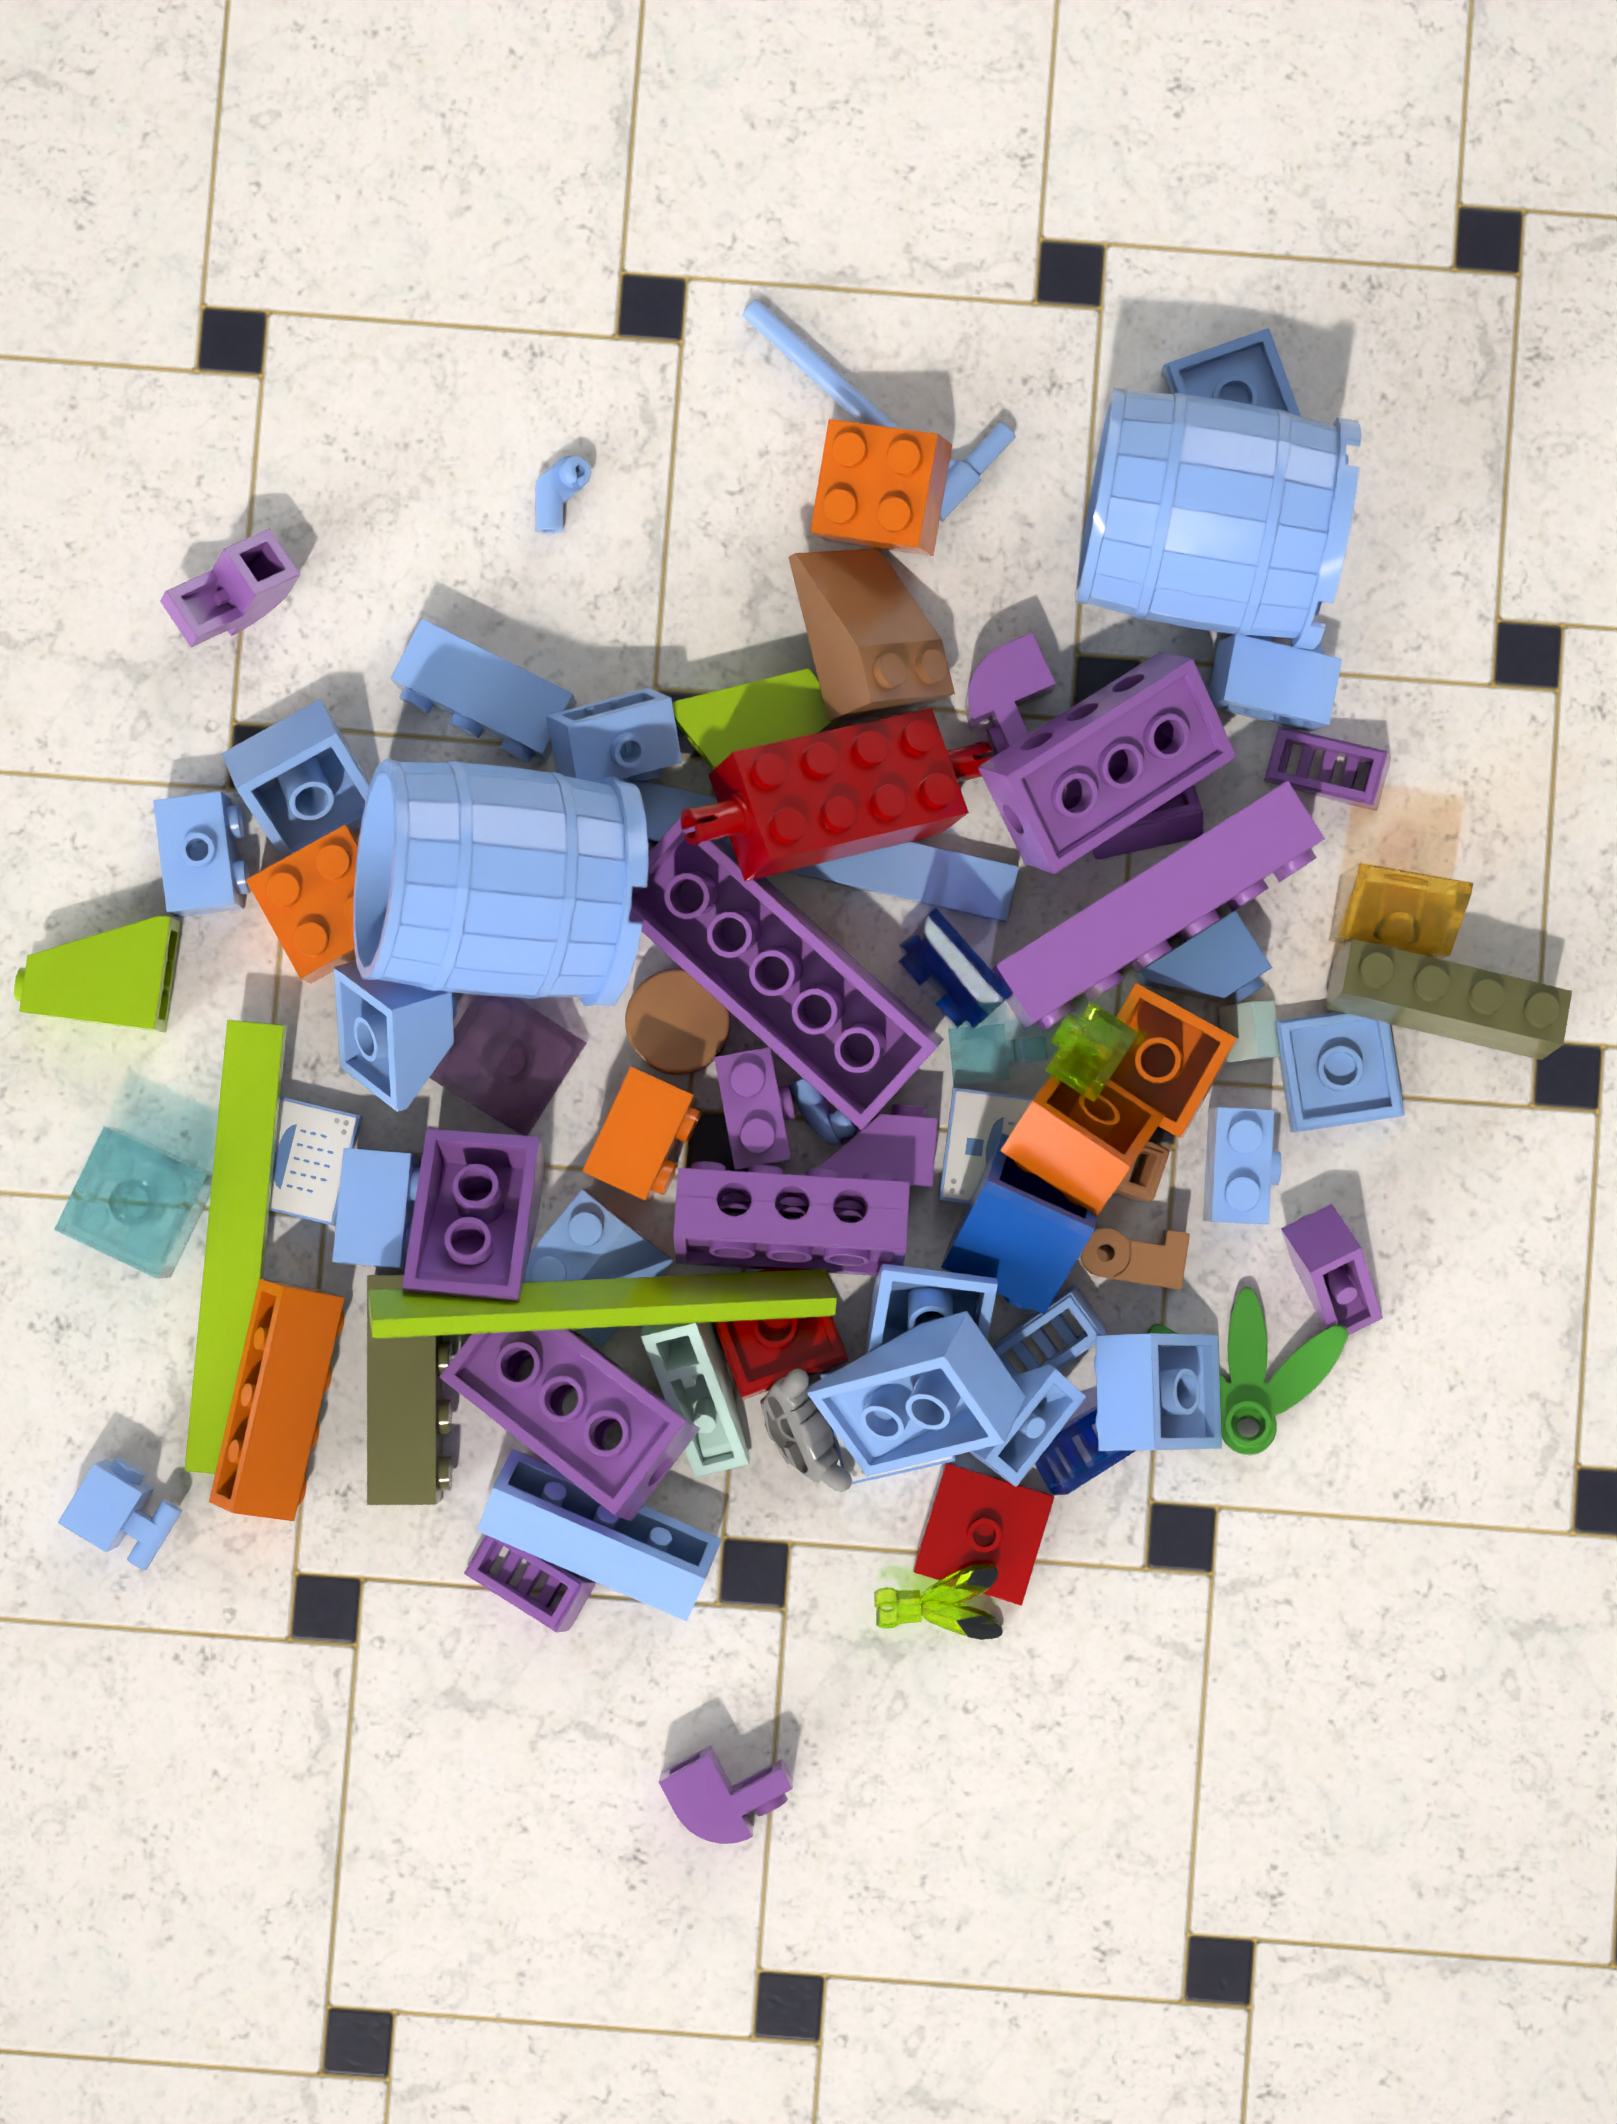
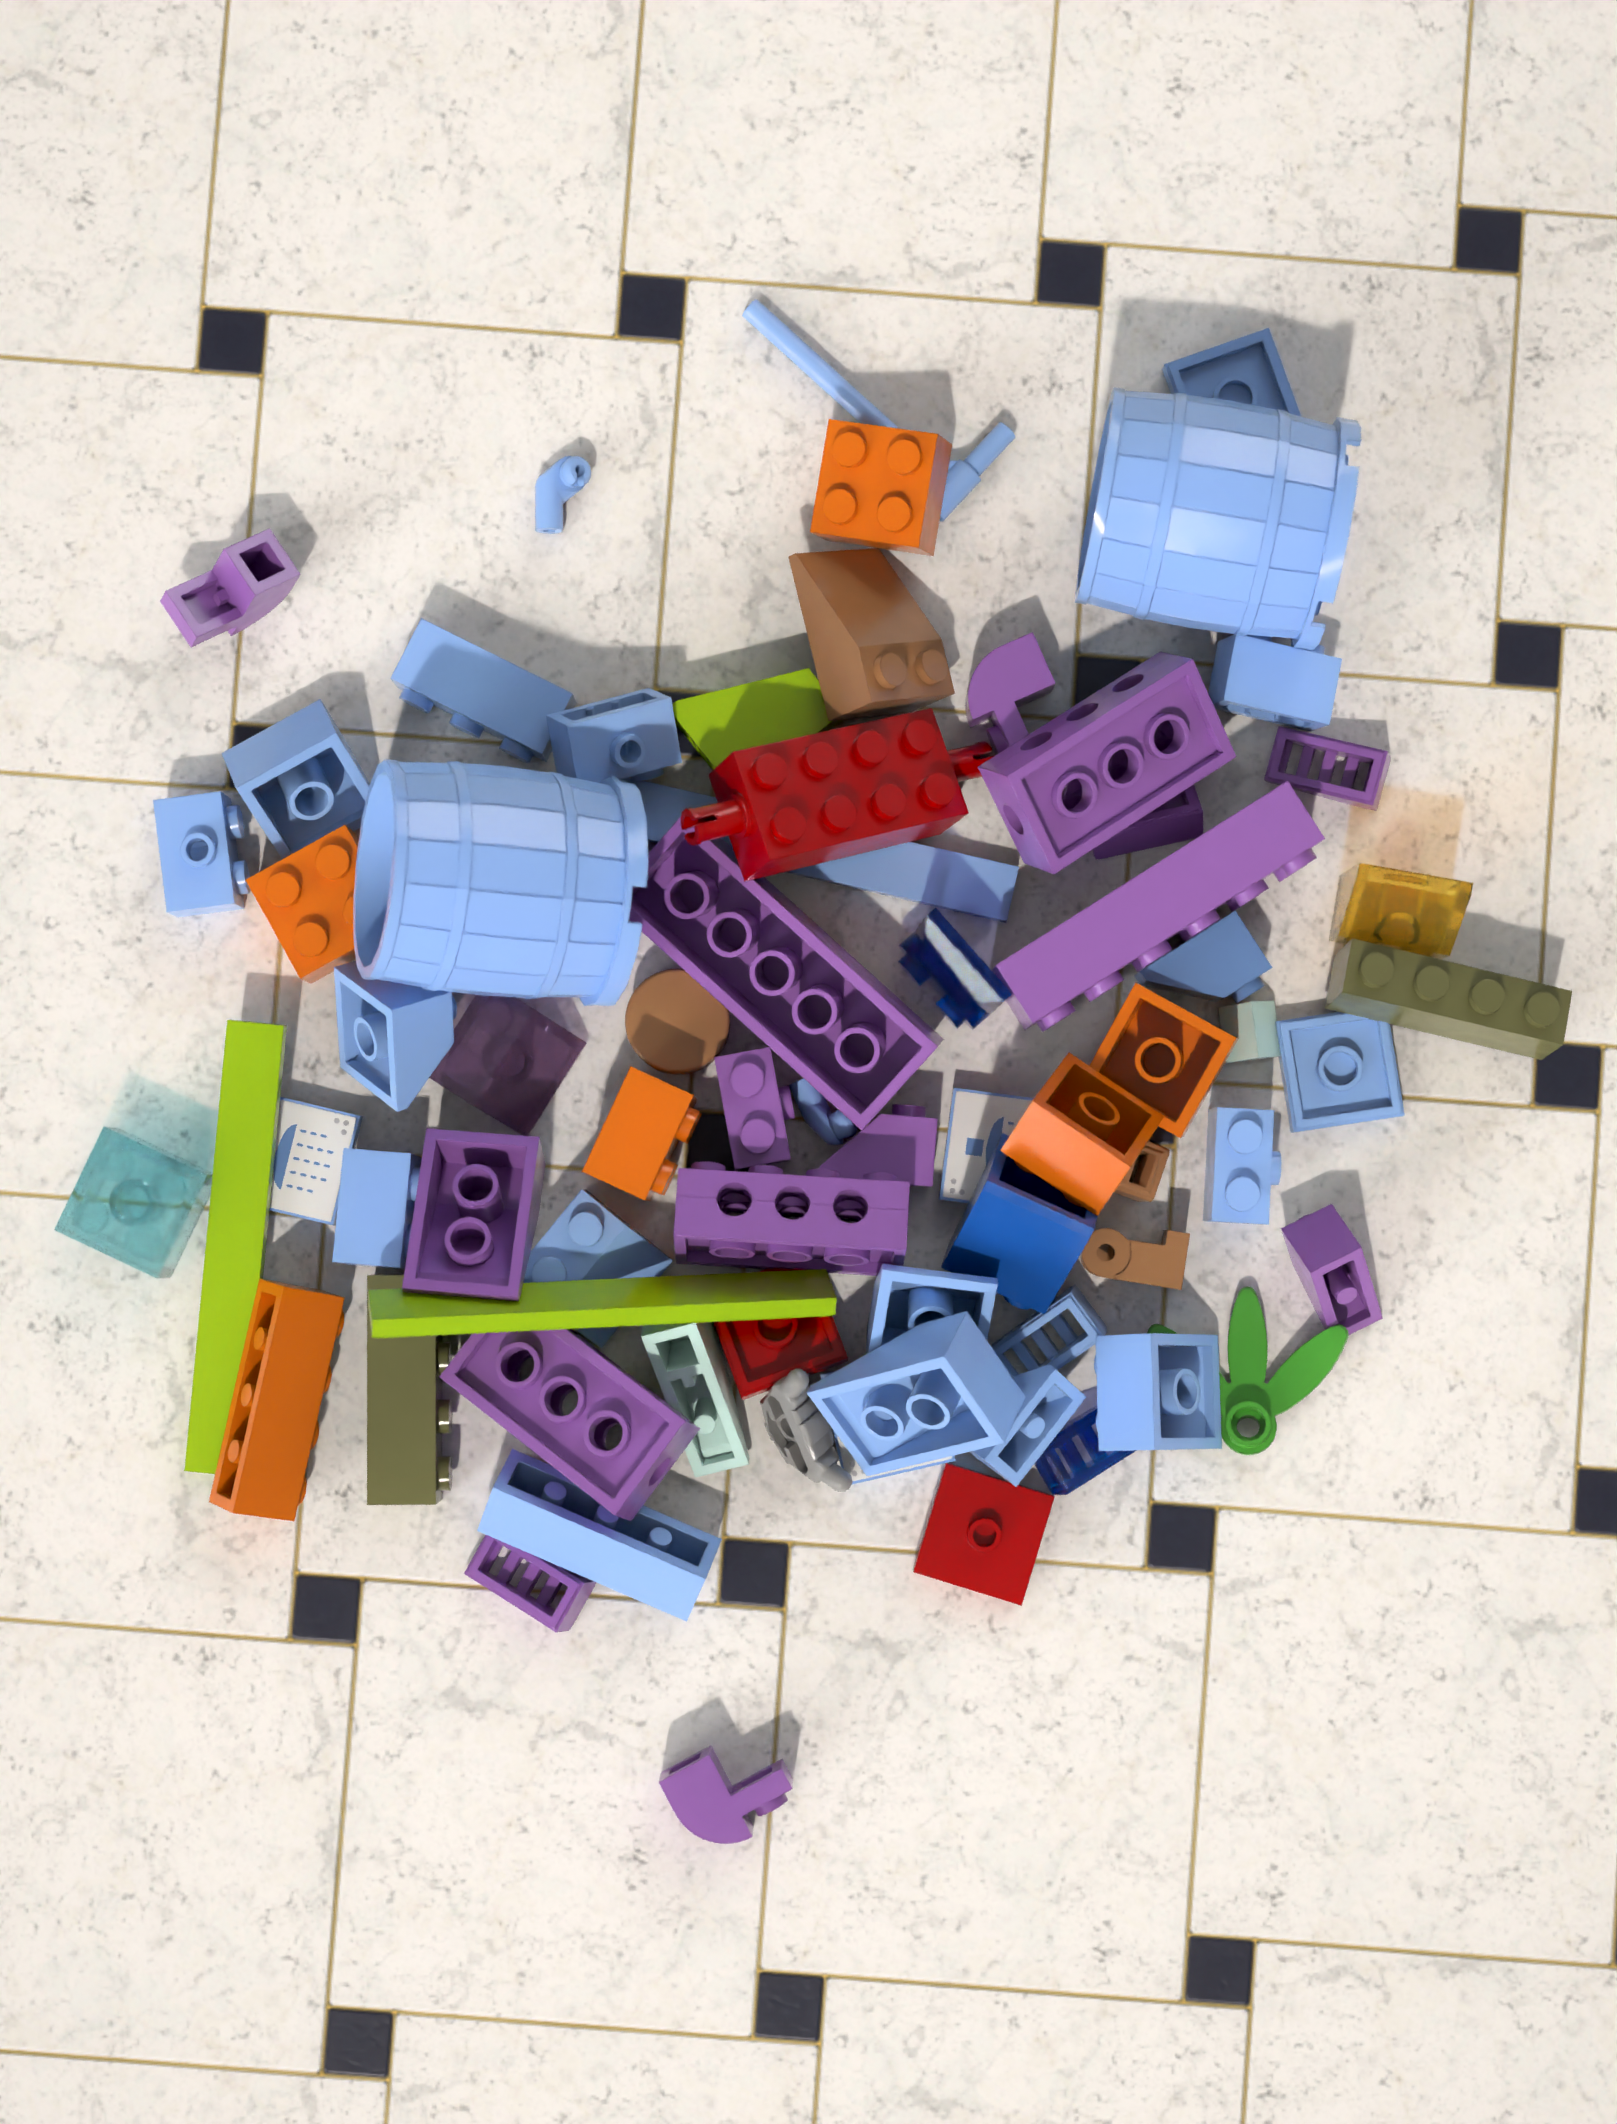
lime slope [14,915,182,1033] -> none
light blue brick [58,1457,182,1570] -> none
clear neon green piece [874,1564,1003,1640] -> none
clear light blue plate [948,1024,1048,1086] -> none
clear neon green brick [1045,1001,1139,1102] -> none

